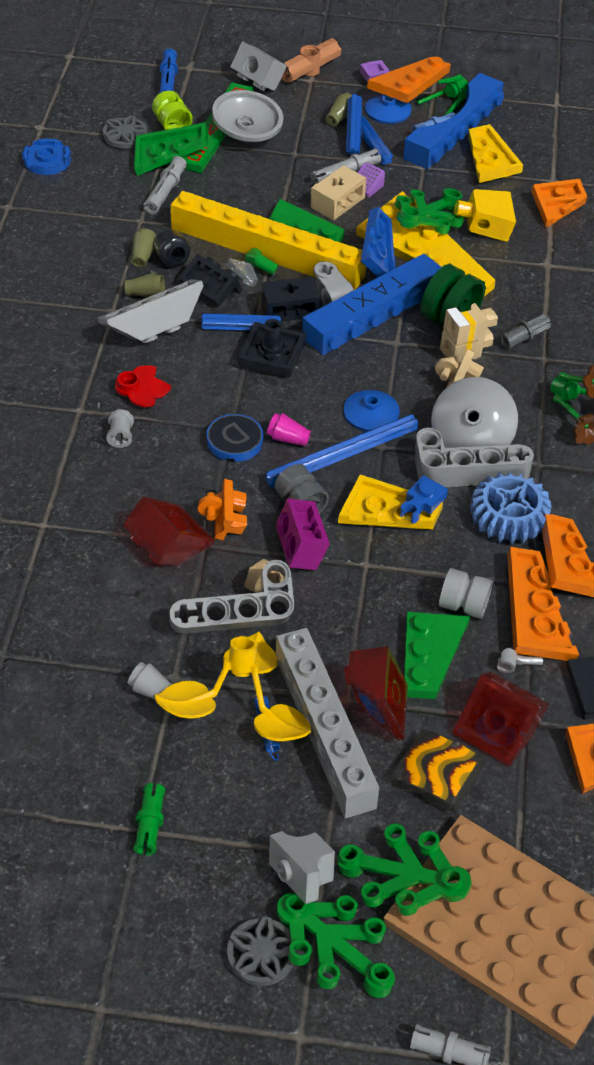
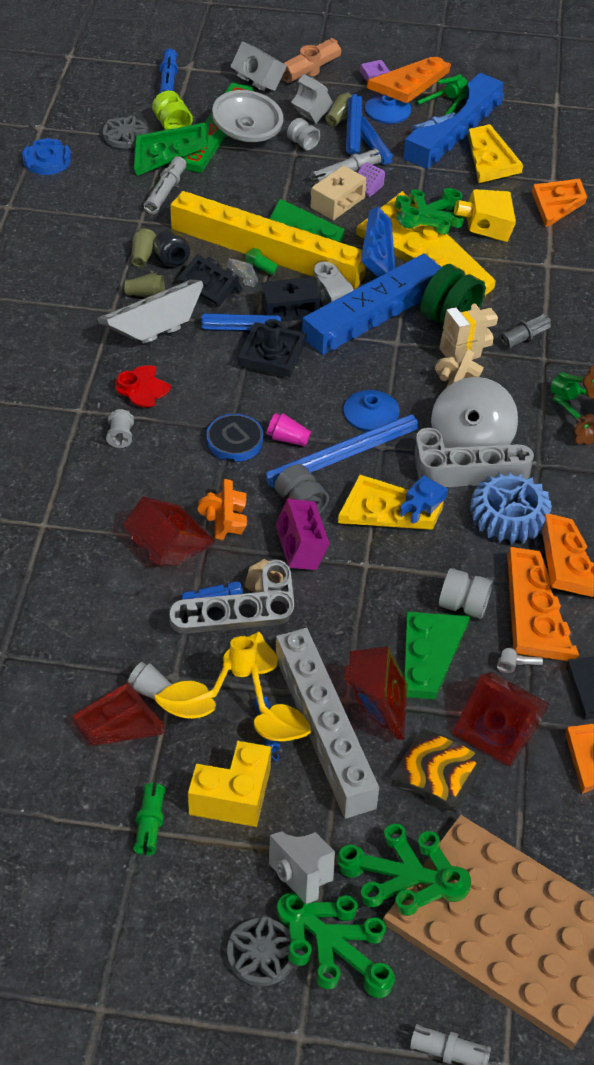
none -> clear red wing [72,683,165,746]
none -> blue axle [181,581,243,600]
none -> yellow brick [188,741,271,827]
none -> light grey wheel [287,118,320,150]
none -> light grey brick [291,74,334,124]

